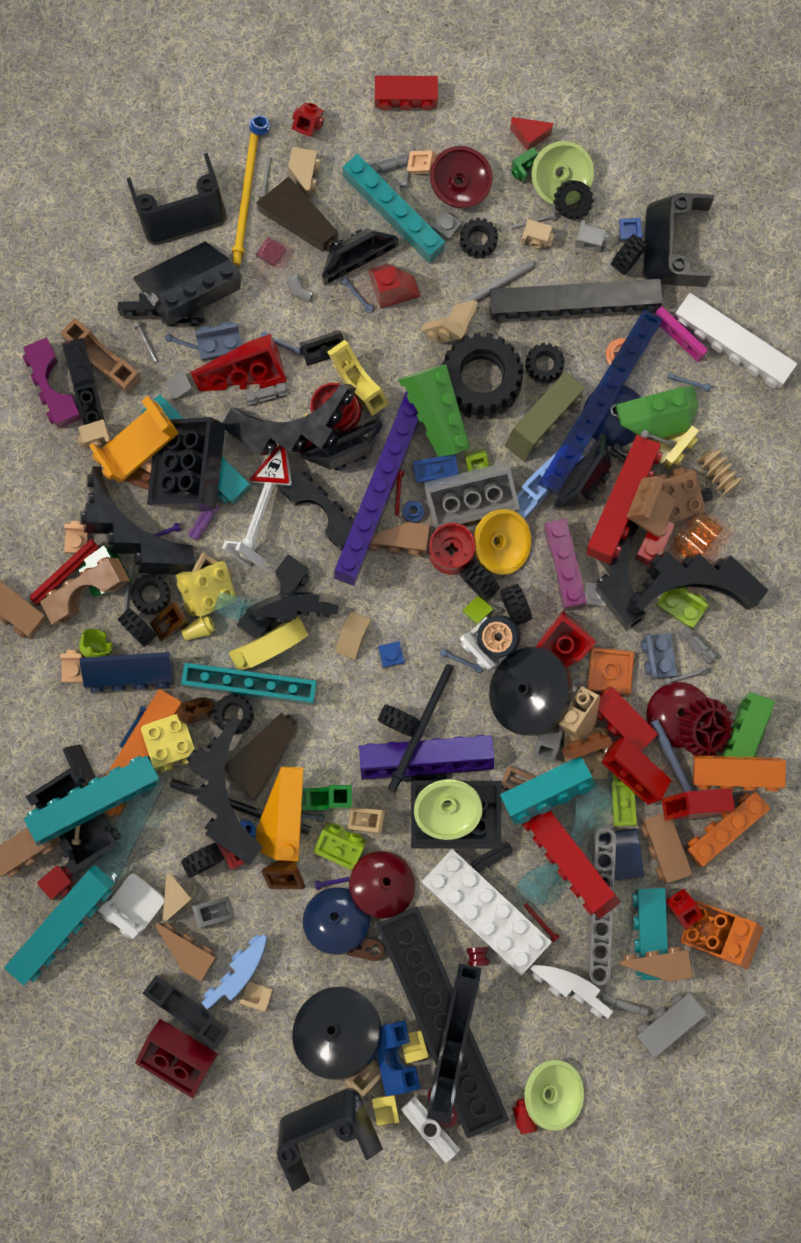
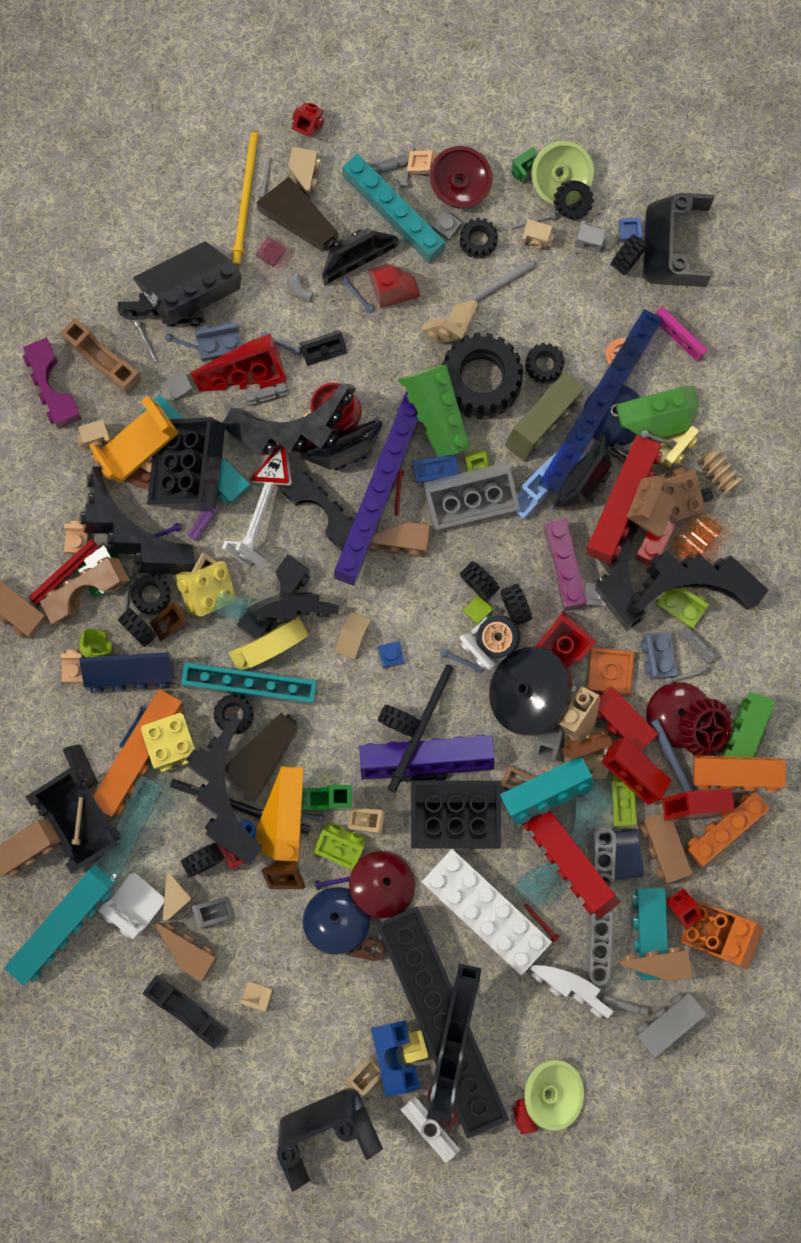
teal brick [23,755,160,847] -> none
red brick [36,865,75,900] -> none
black slope [62,338,105,425] -> none
black windscreen [126,153,227,245] -> none
dark red slope [135,1019,218,1098] -> none
reddish brown beam [177,697,215,724] -> none
light yellow cone [181,615,216,641] -> none
light blue slope [201,934,268,1009] -> none
blue plate [249,115,270,136] -> none
black dish [292,987,382,1080] -> none
light yellow arch [327,340,389,416] -> none
light yellow panel [372,1095,399,1125] -> none
red brick [375,76,438,110] -> none
blue plate [403,501,424,522] -> none
yellowish green dish [414,779,482,840] -> none
red wheel [429,523,476,575] -> none
dark red wheel [466,947,490,966] -> none
black axle [471,842,513,873] -> none
yellow dish [474,509,531,575] -> none
black brick [489,279,663,323] -> none
red slope [510,117,553,151] -> none
sand blue hinge [668,373,711,392] -> none
white brick [674,293,797,390] -> none

